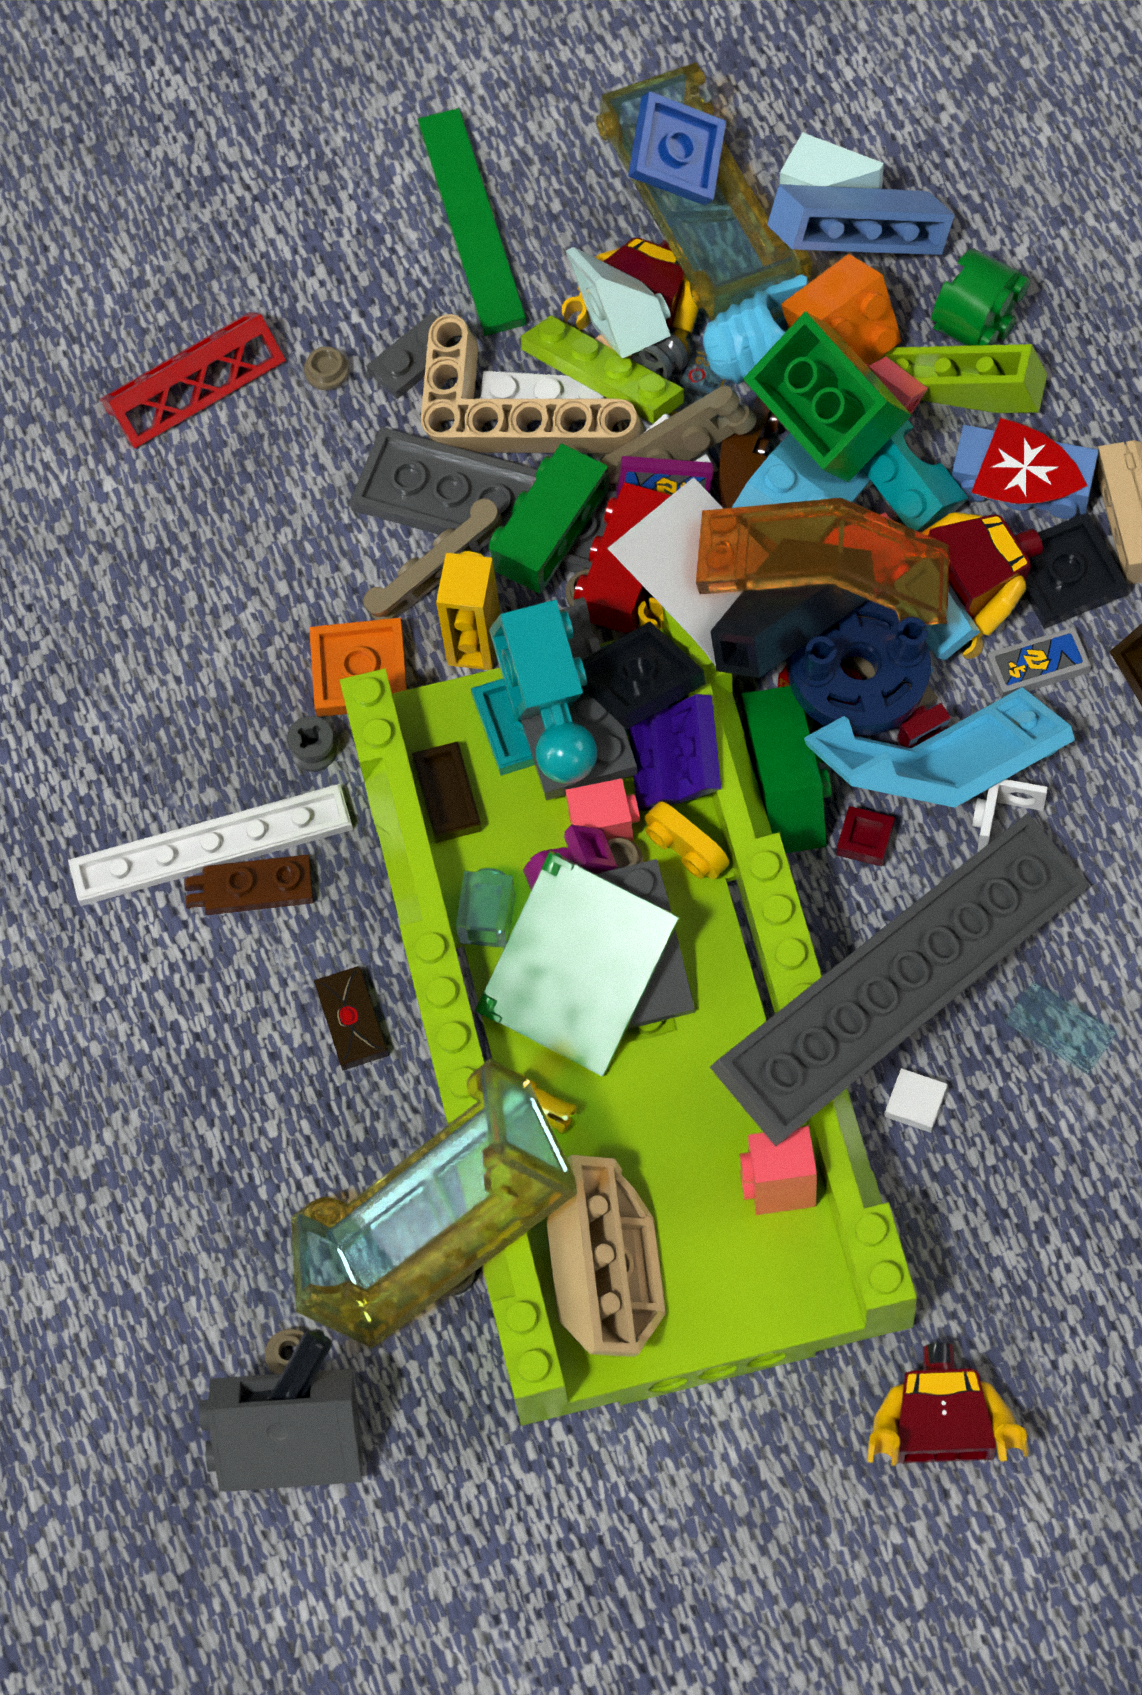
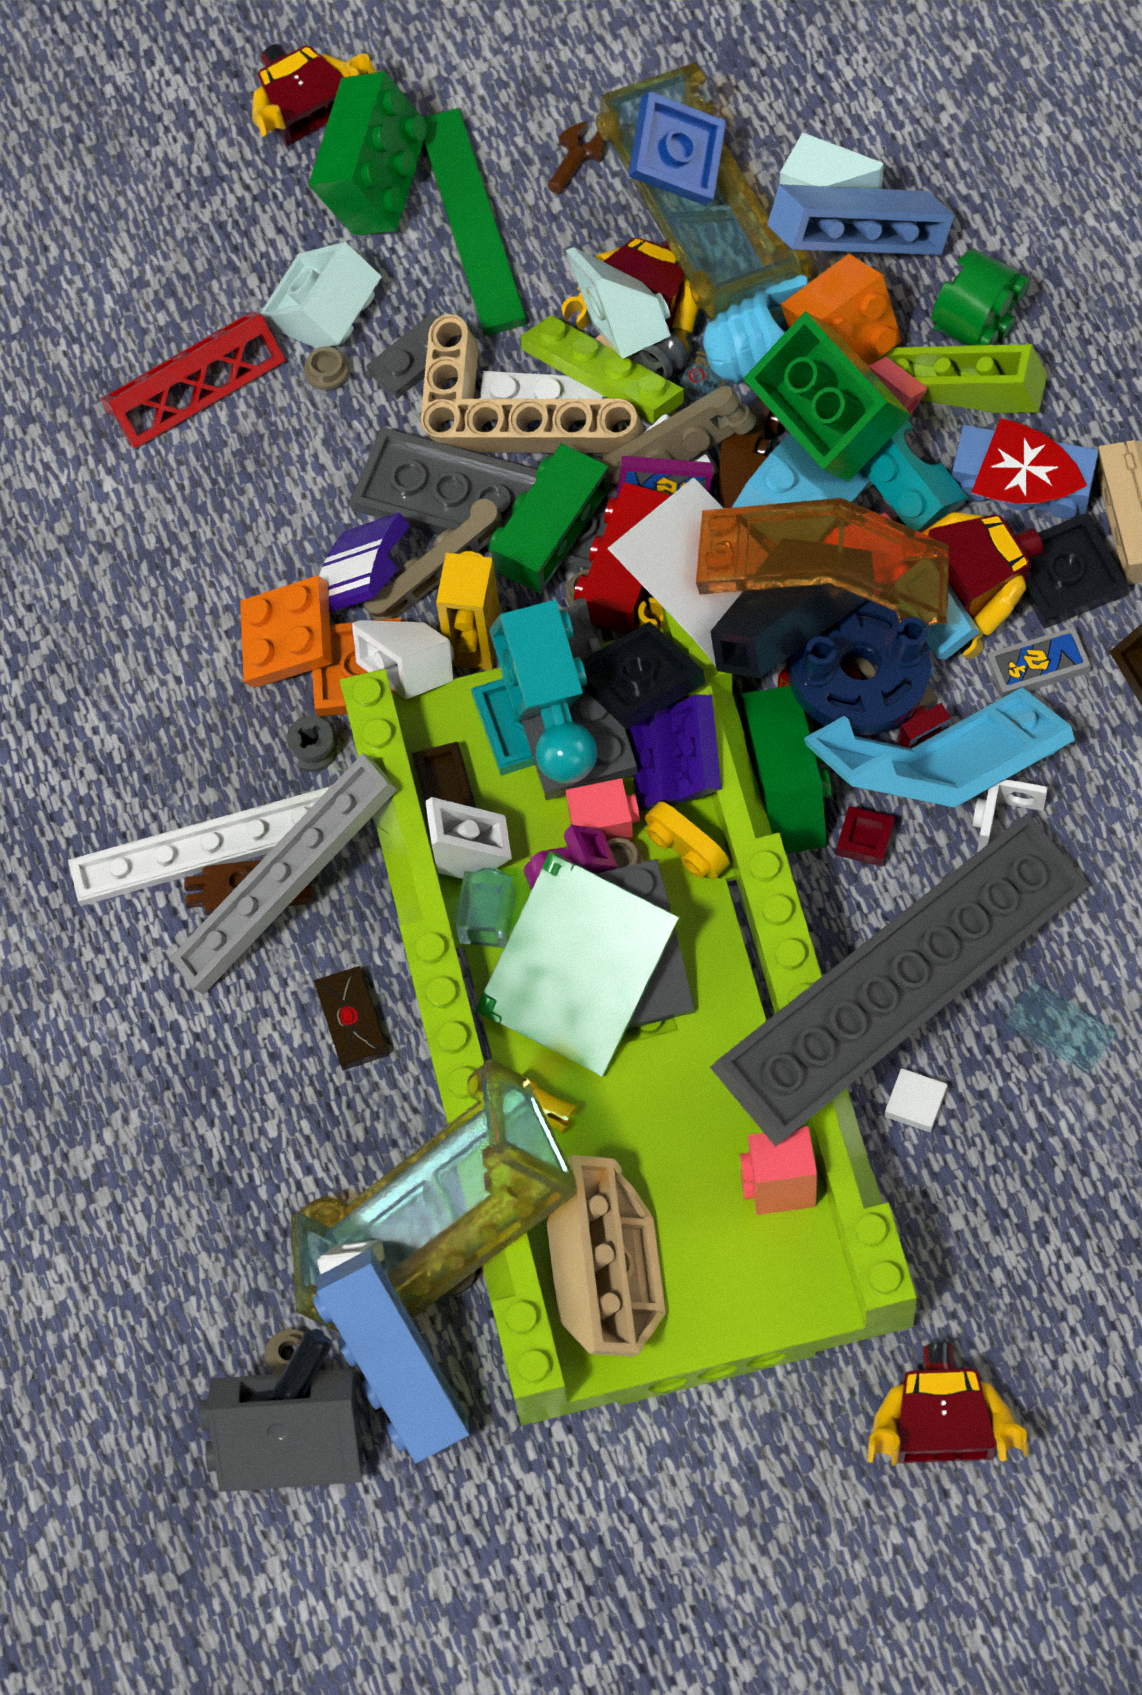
none -> light grey plate [170,753,398,994]
none -> orange plate [240,575,332,687]
none -> torso [252,44,377,147]
none -> light aqua slope [260,242,382,348]
none -> green brick [308,71,429,235]
none -> medium blue brick [313,1248,469,1464]
none -> white tile [317,1240,385,1274]
none -> dark purple slope [319,512,410,612]
none -> white slope [352,620,454,699]
none -> white slope [425,797,512,881]
none -> reddish brown bar [547,121,604,194]

